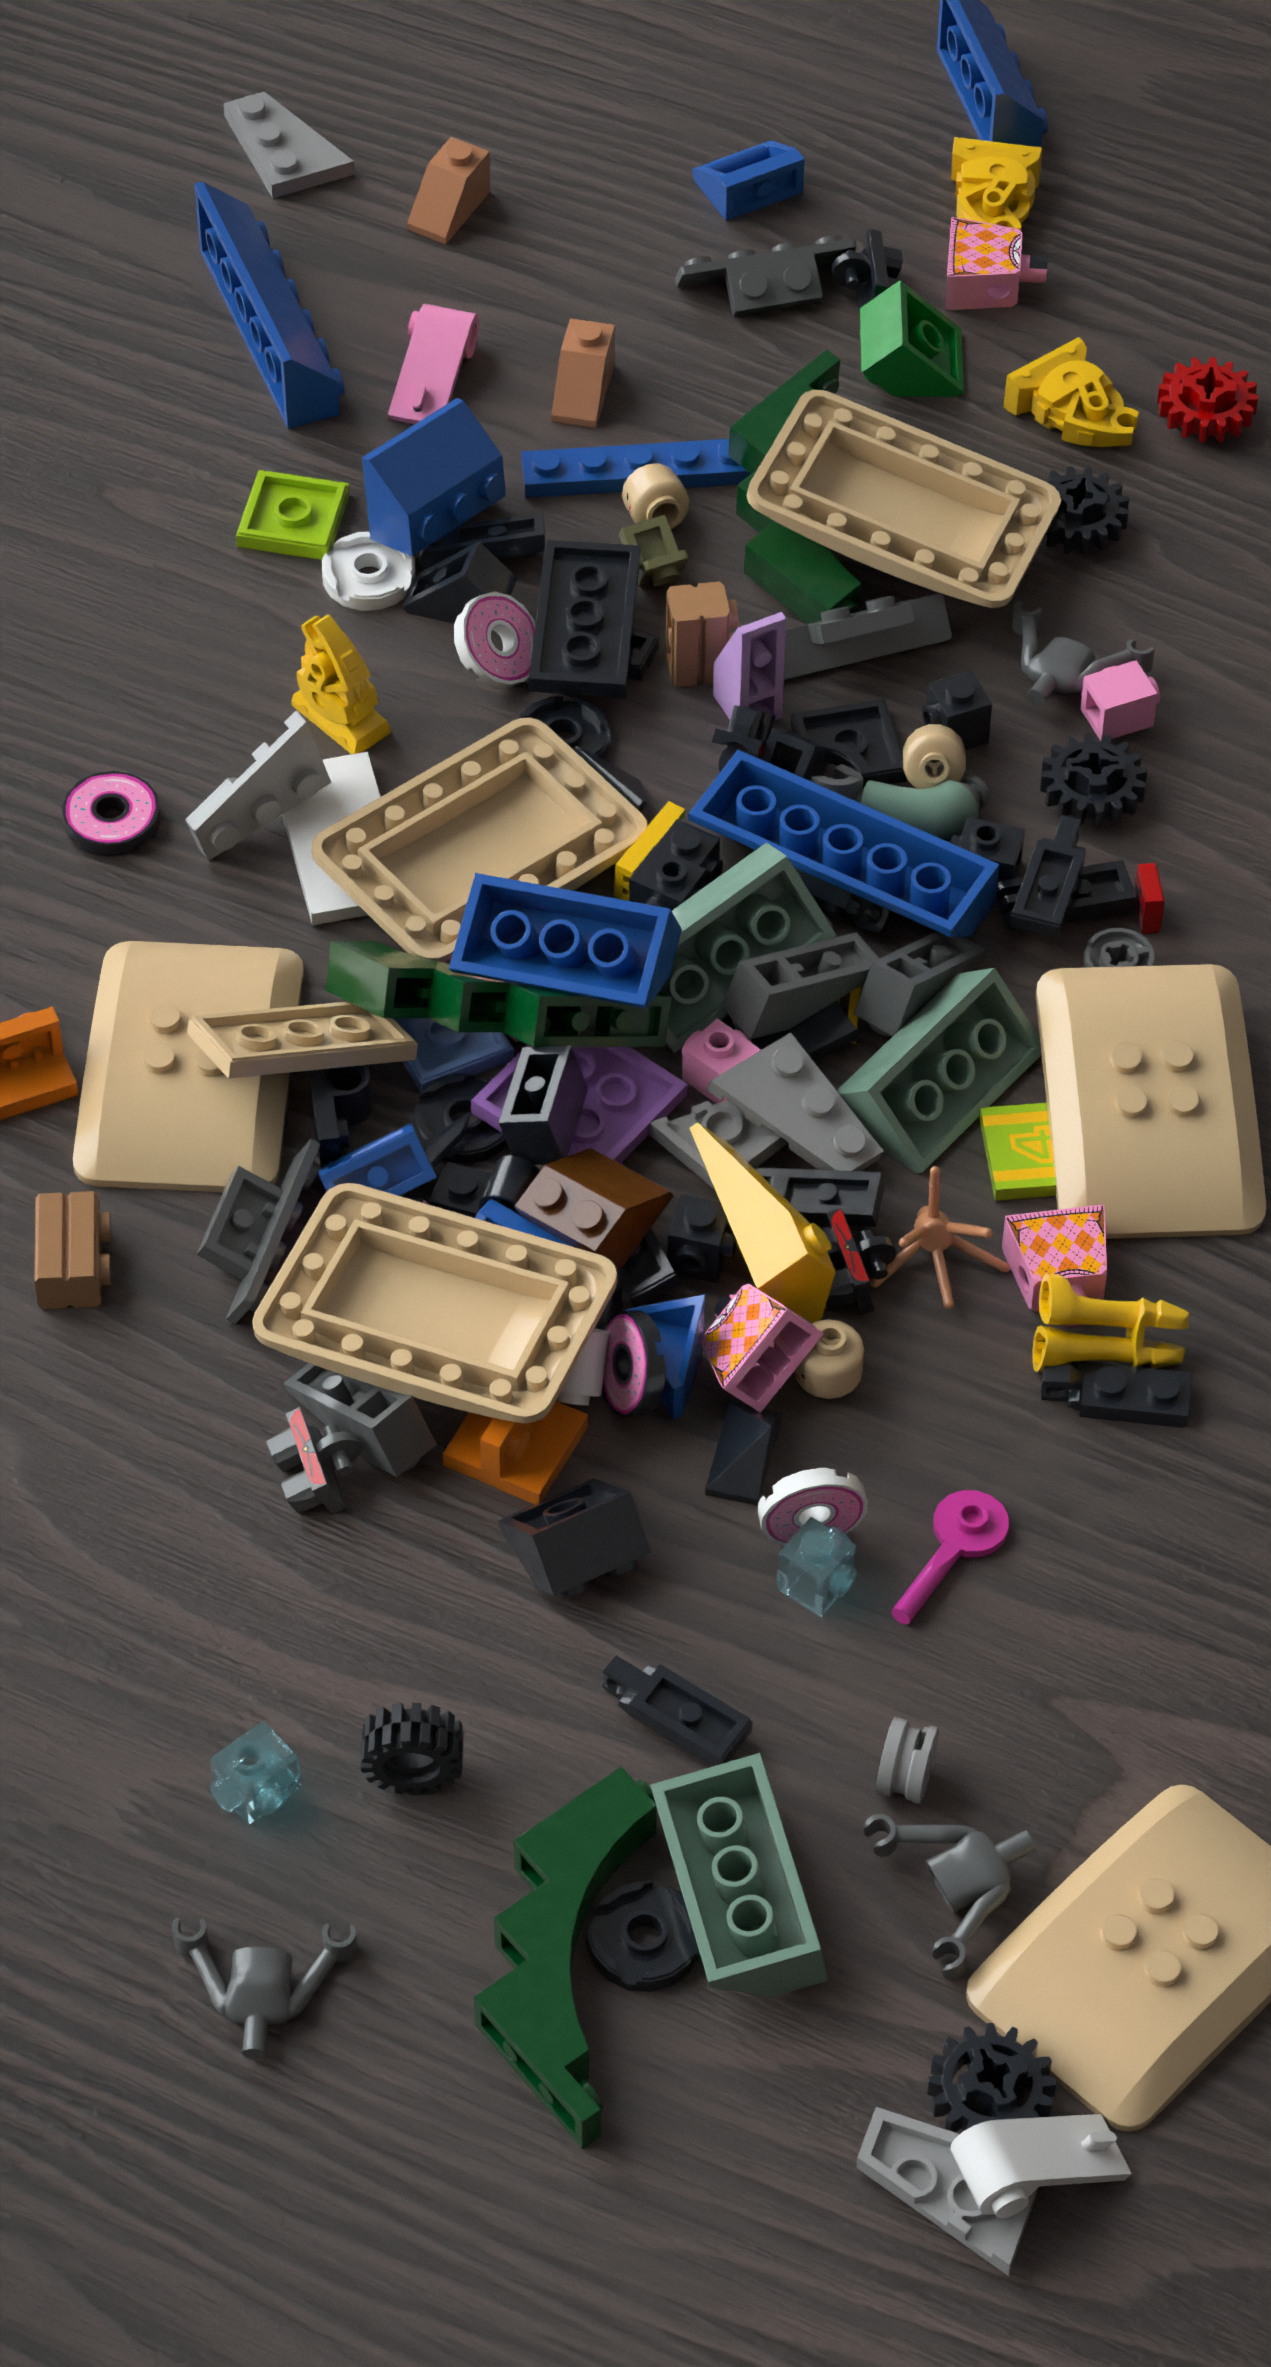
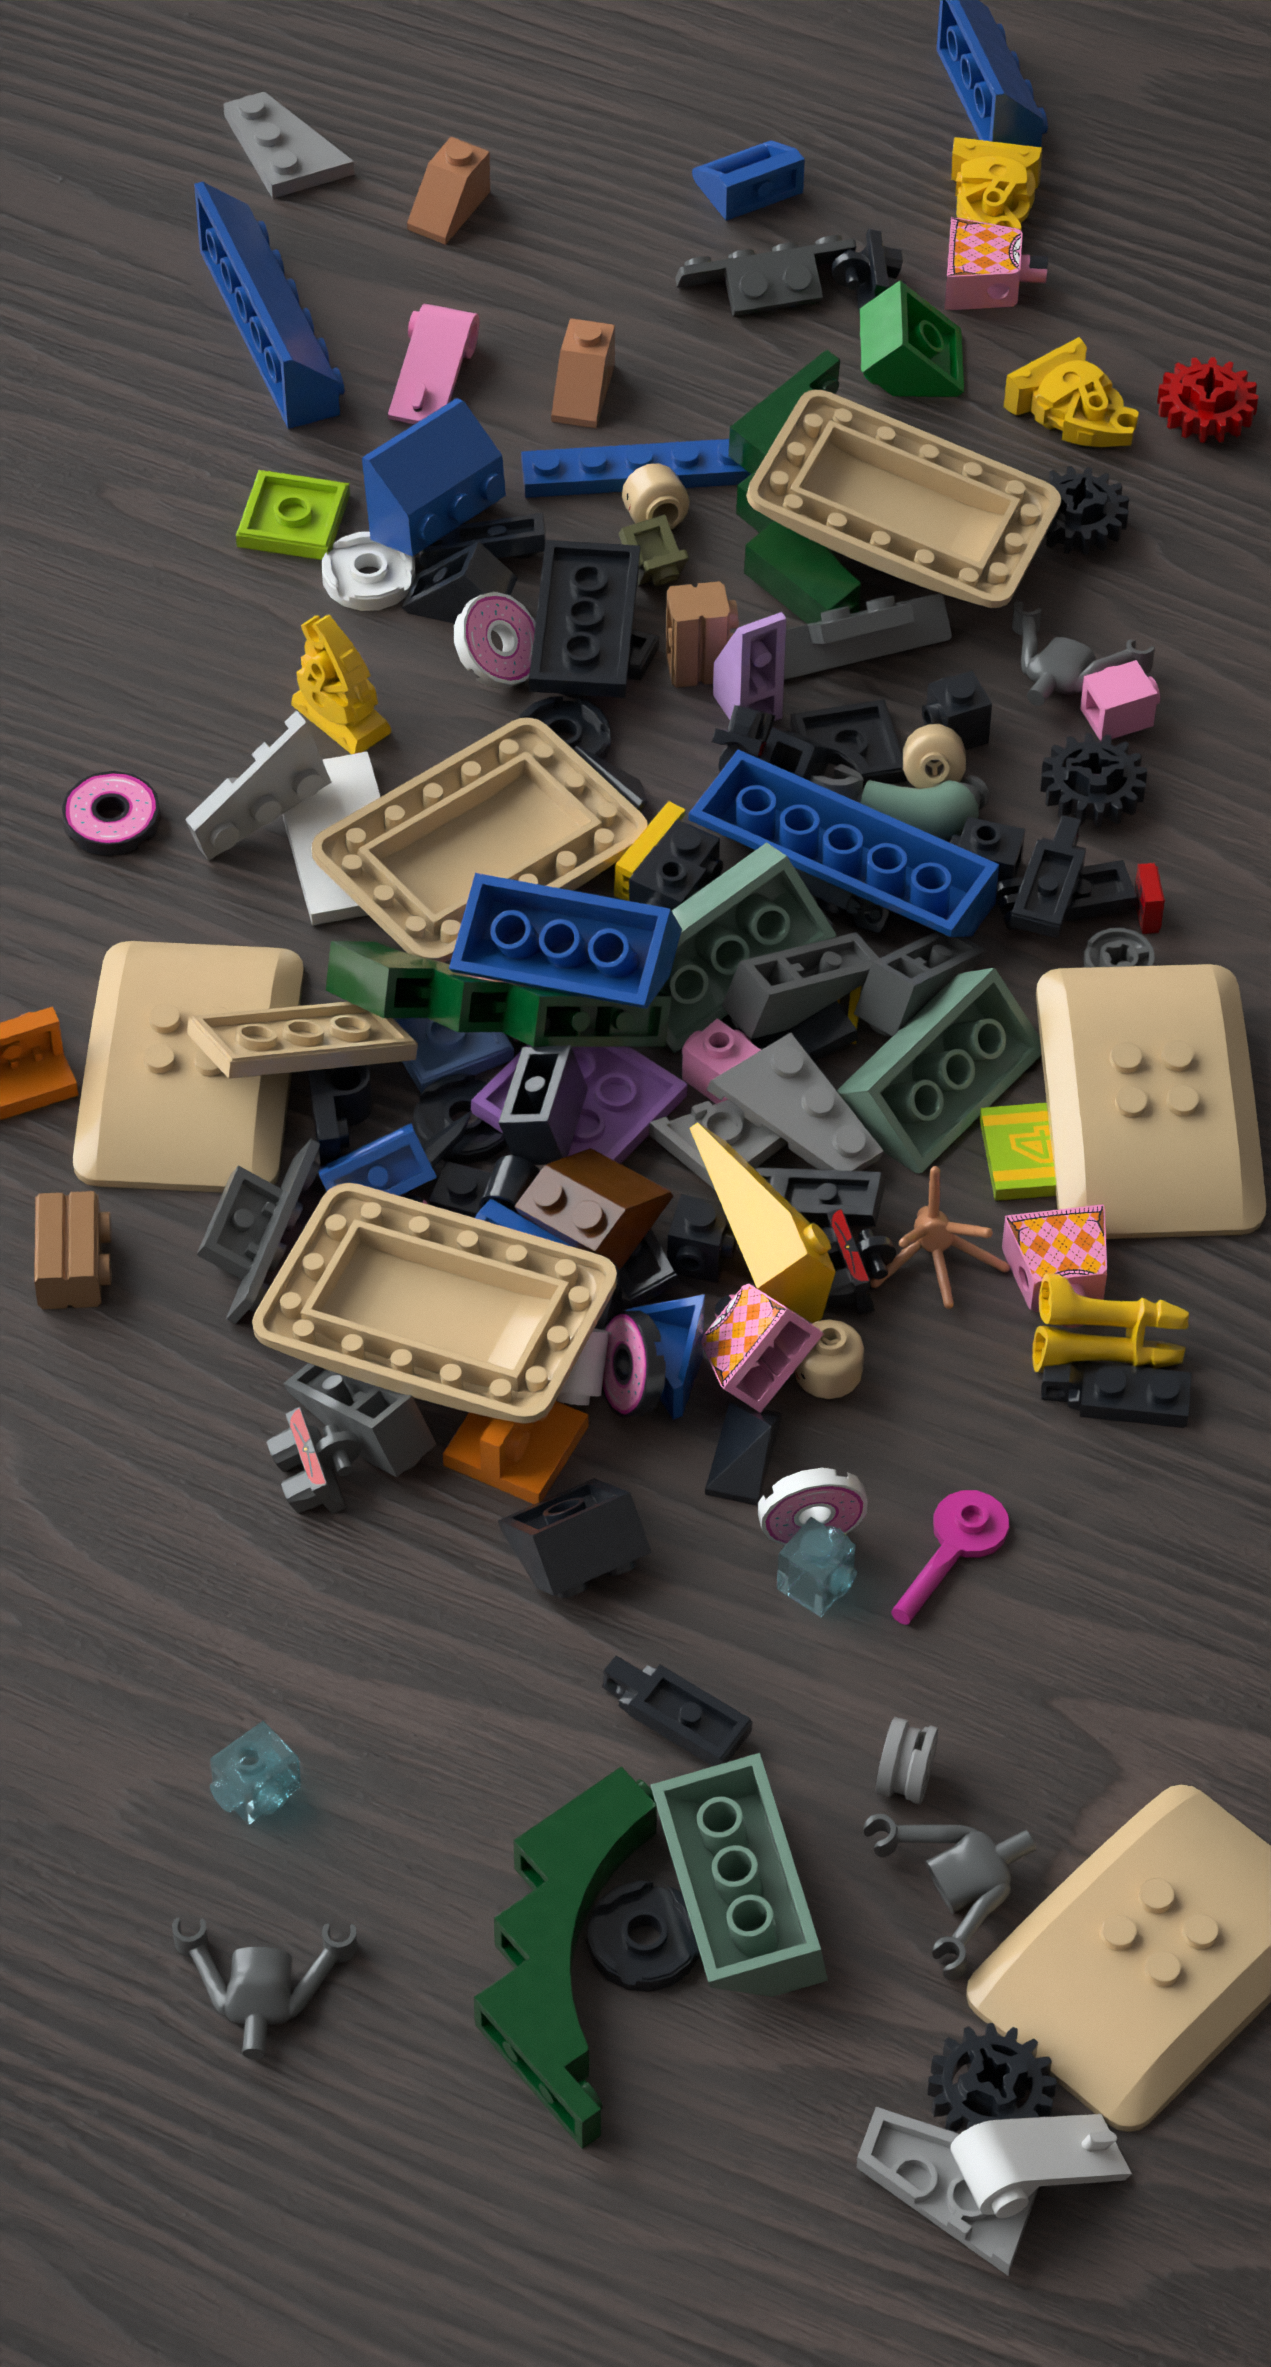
black tyre [360,1702,464,1795] -> none

